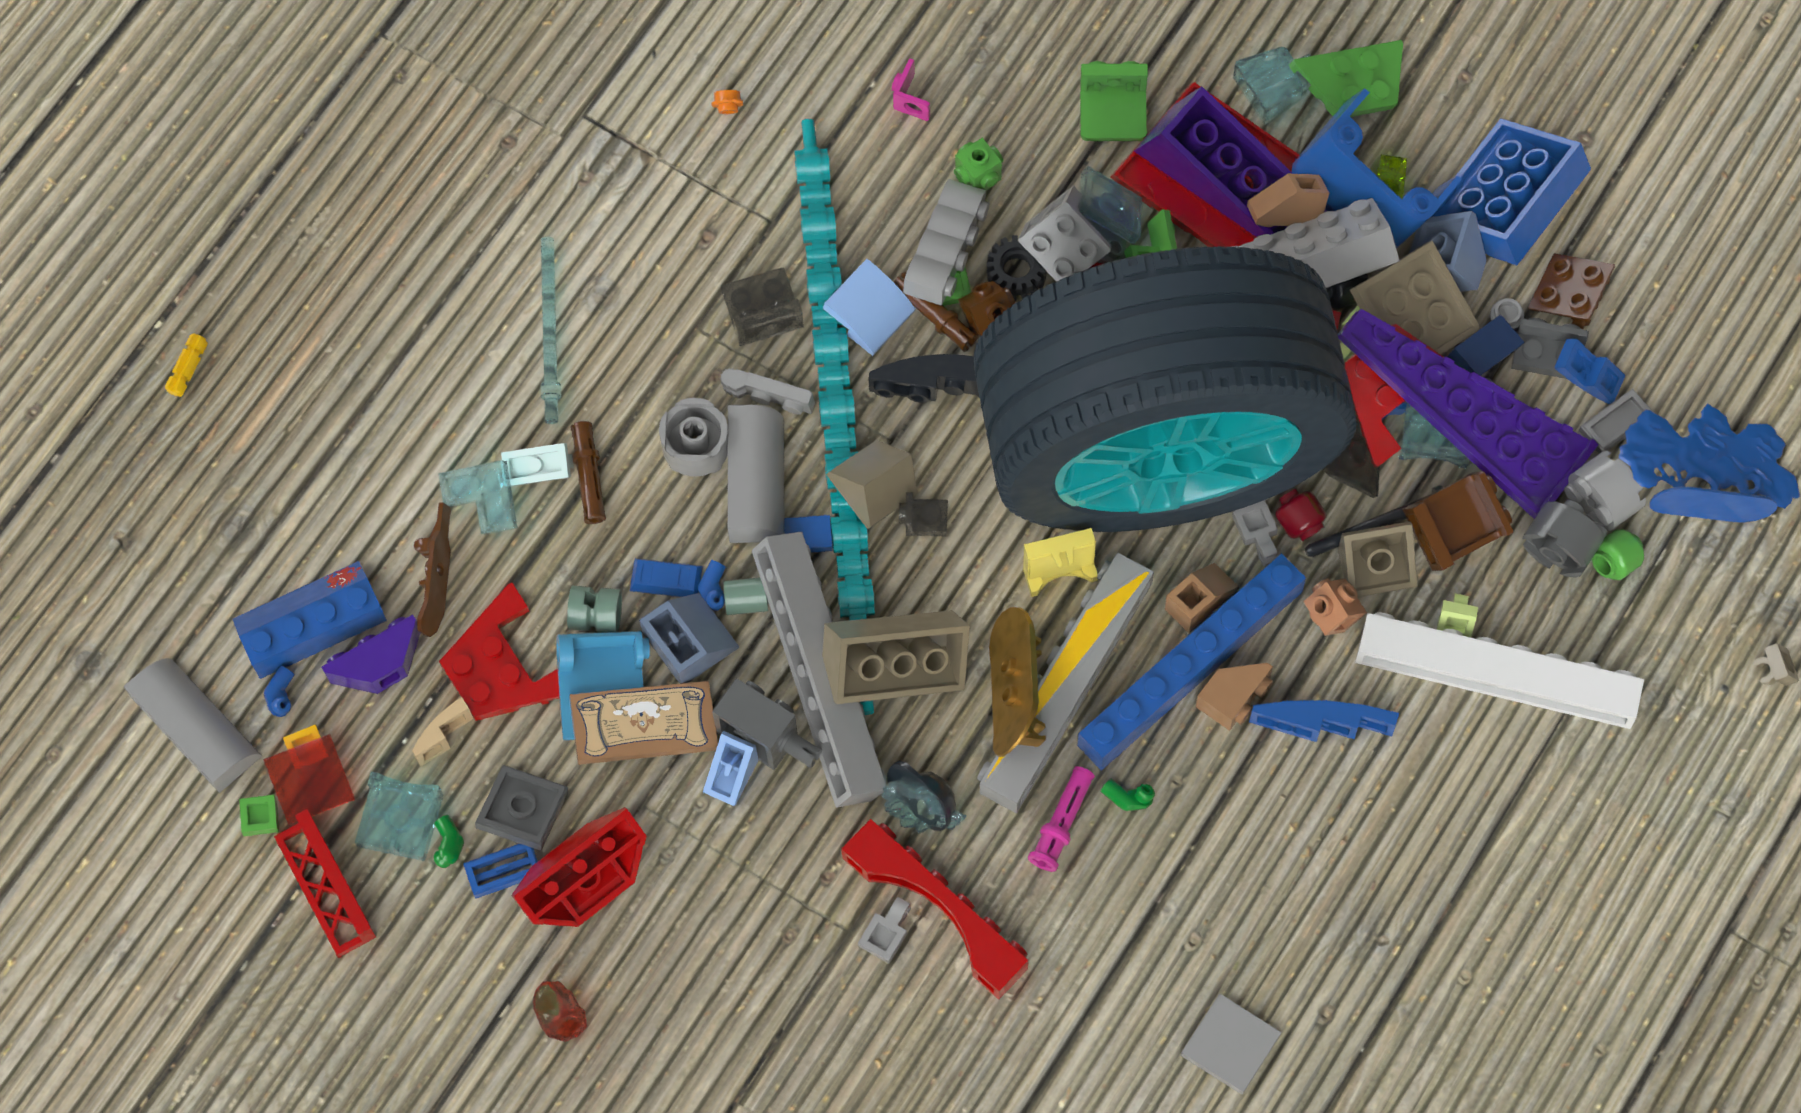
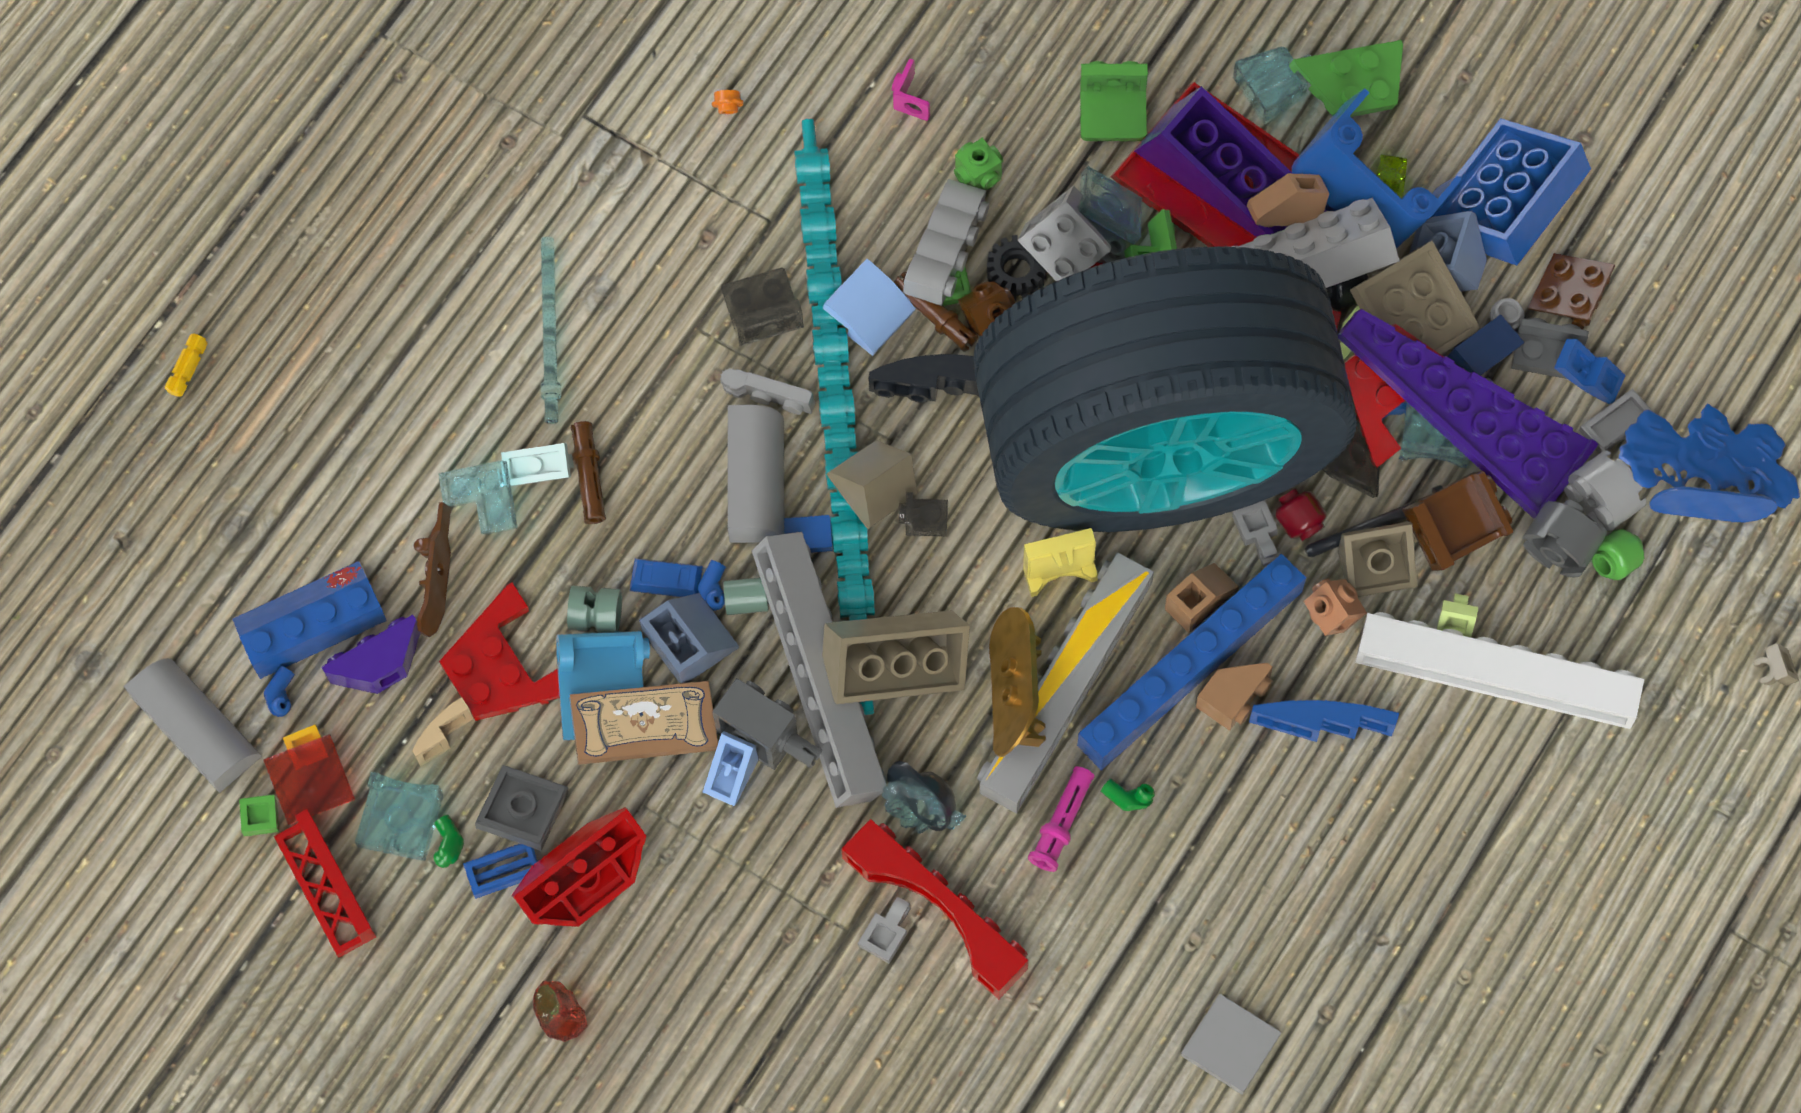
light grey brick [659,398,728,477] -> none

